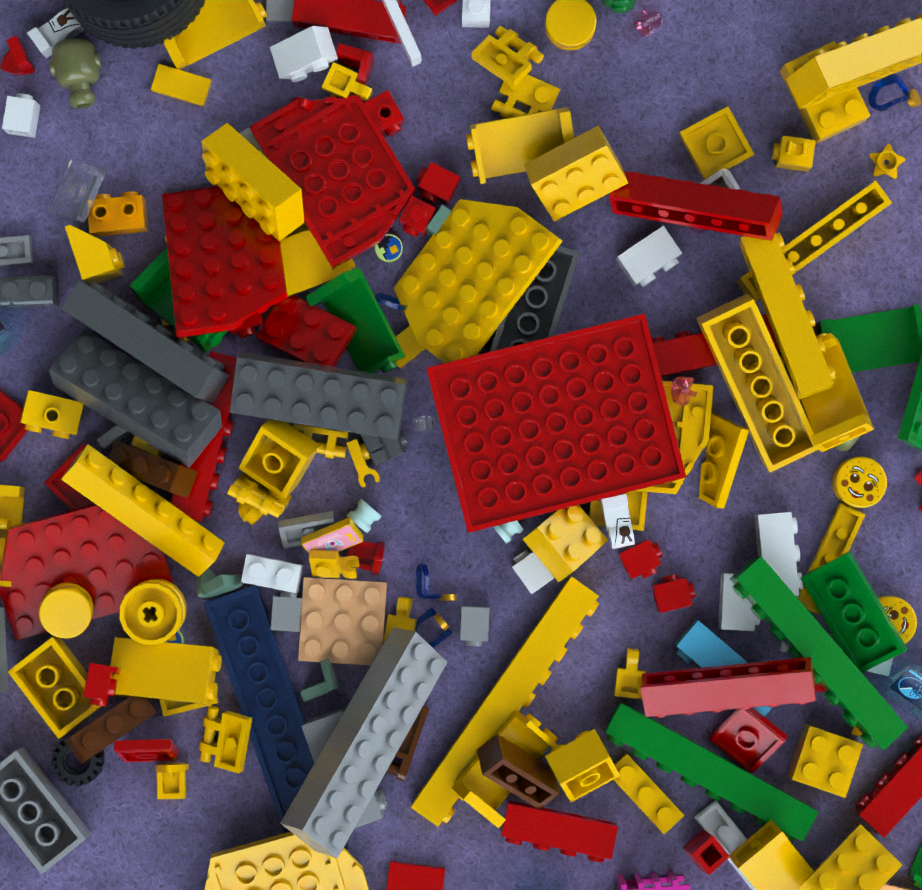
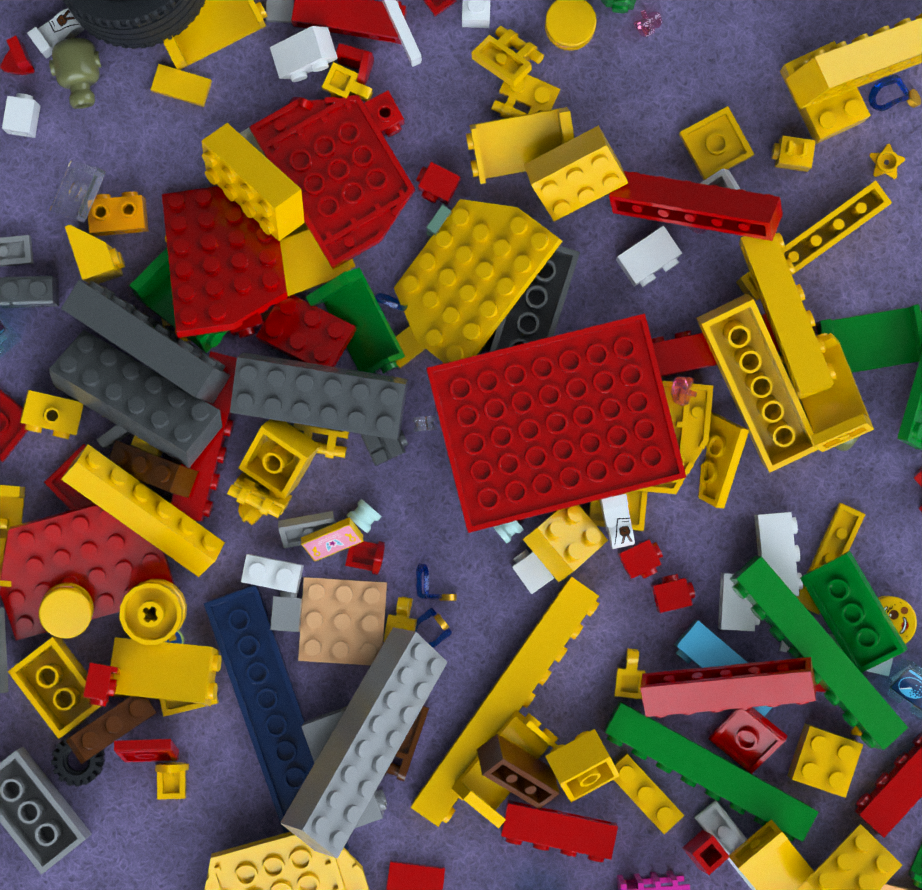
sand green tile [196,568,243,598] -> none
yellow plate [199,706,252,774] -> none
sand green tile [300,658,340,702] -> none
yellow plate [309,550,360,579] -> none
yellow plate [346,439,380,488] -> none
tile [375,234,403,263] -> none
red brick [399,196,437,237] -> none
light grey brick [460,606,490,646] -> none
yellow head [832,456,887,508] -> none

